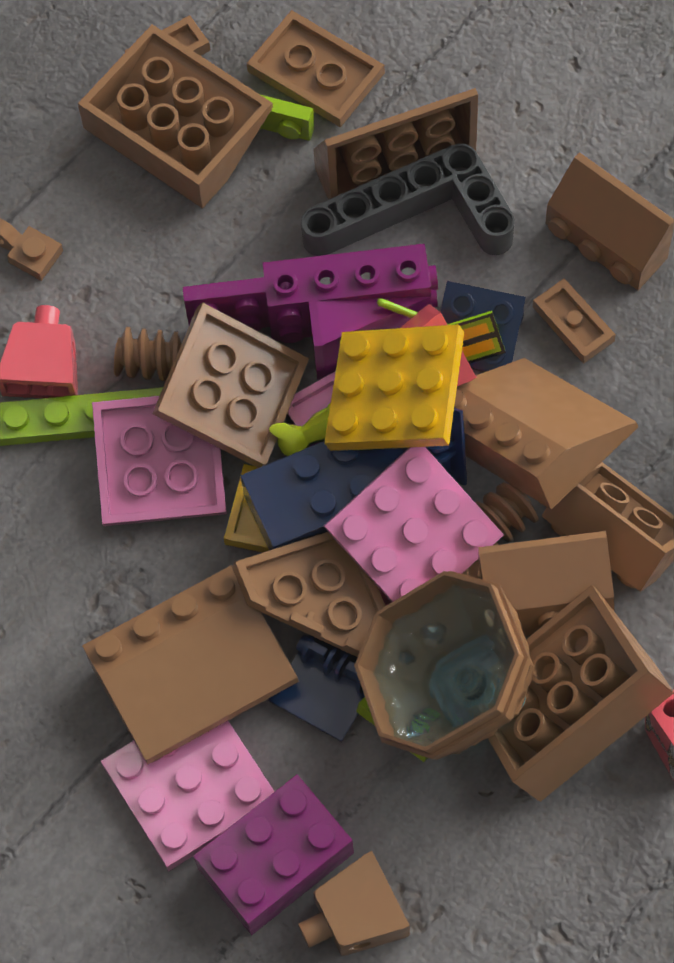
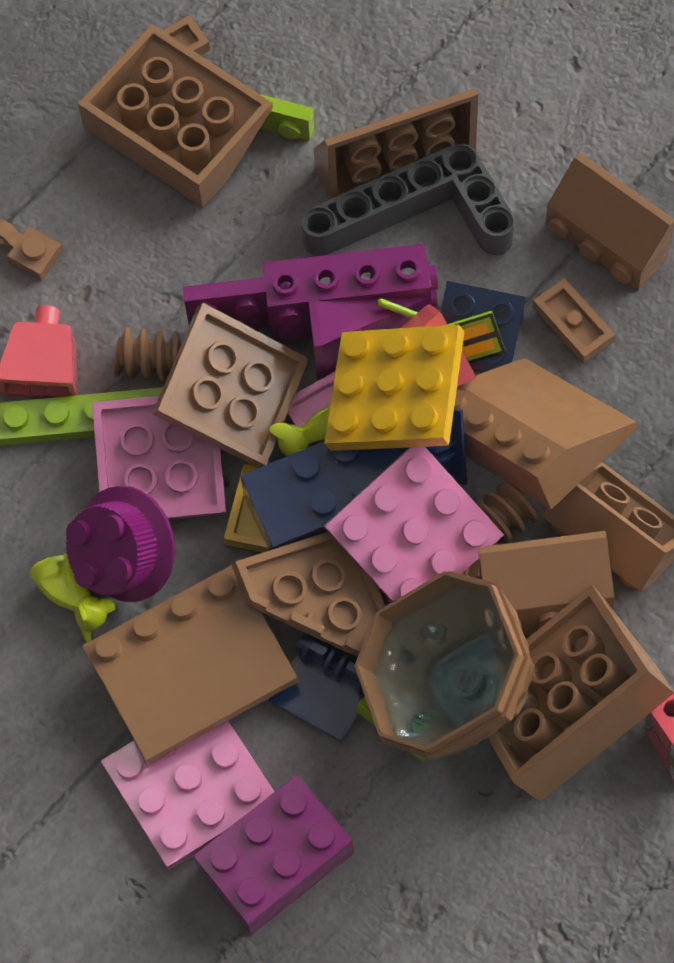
medium nougat plate [247,10,385,128] -> none
medium nougat torso [298,851,410,956] -> none
none -> neon yellow animal [30,553,116,643]
none -> magenta piece [66,486,175,602]

